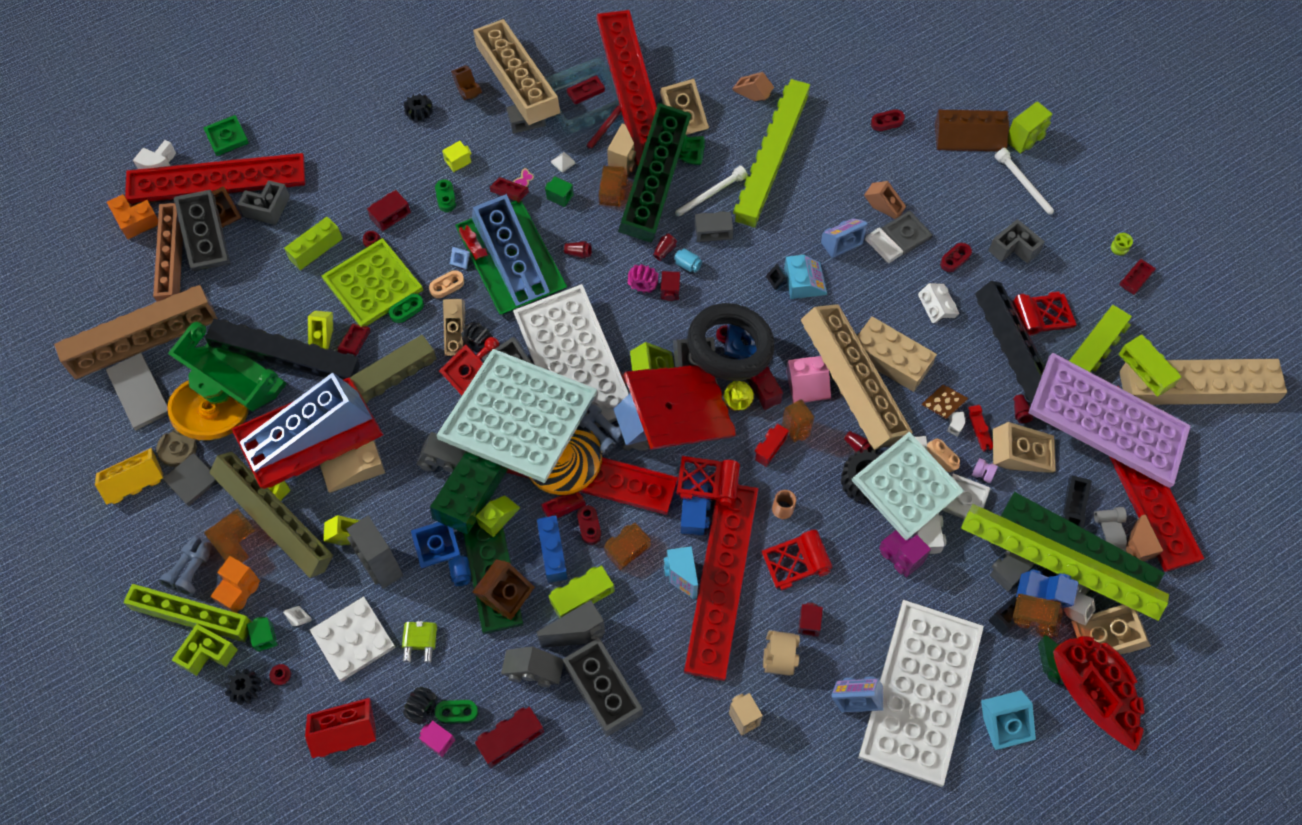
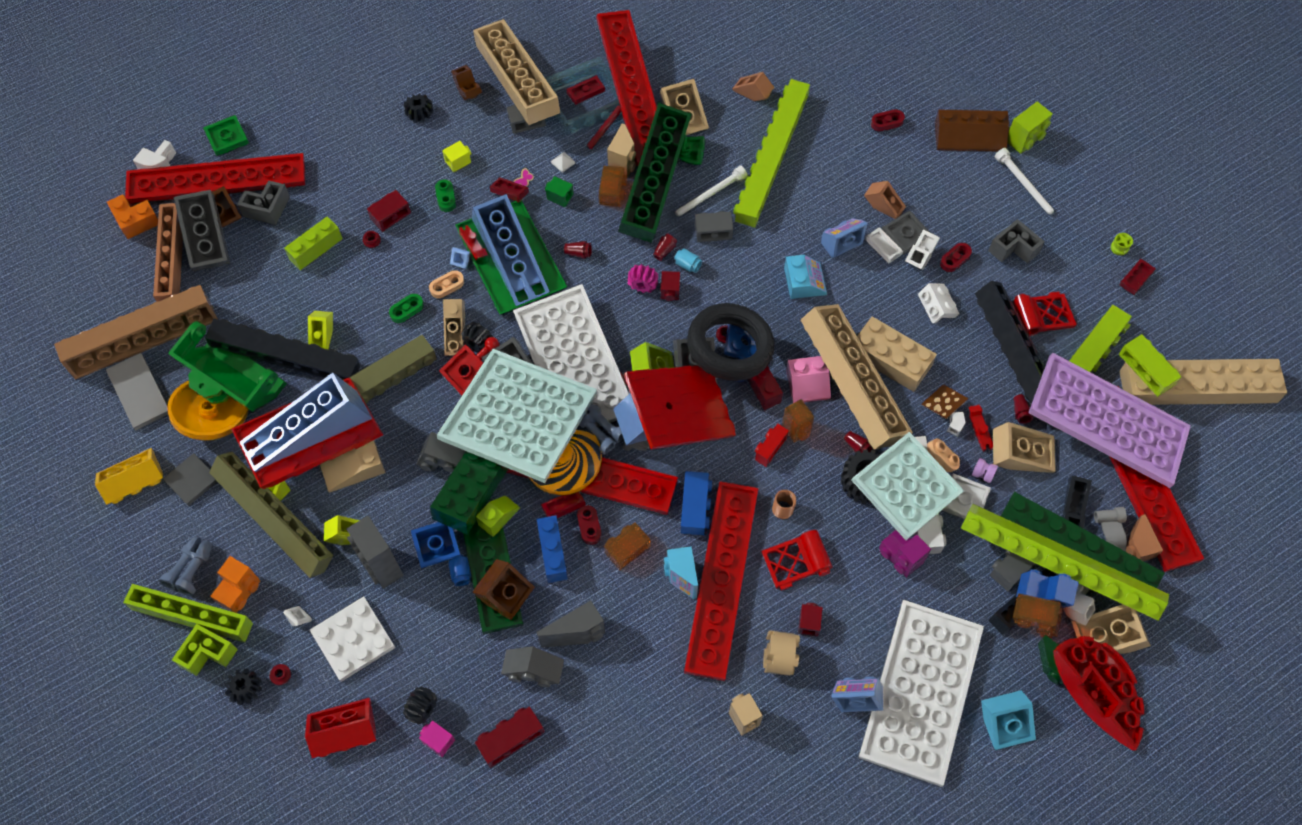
dark tan tile [156,430,197,467] -> none
clear orange brick [204,508,255,563] -> none
green brick [247,617,278,652] -> none
lime plate [321,238,423,327] -> none
dark red plate [338,323,370,356] -> none
lime piece [402,621,437,663] -> none
green plate [435,700,478,724] -> none
lime brick [548,565,615,618] -> none
dark grey brick [563,638,643,737] -> none
red piece [676,456,740,506] -> none
neon yellow piece [723,381,754,411] -> none
black slope [766,264,788,290] -> none
none -> white brick [905,230,940,270]

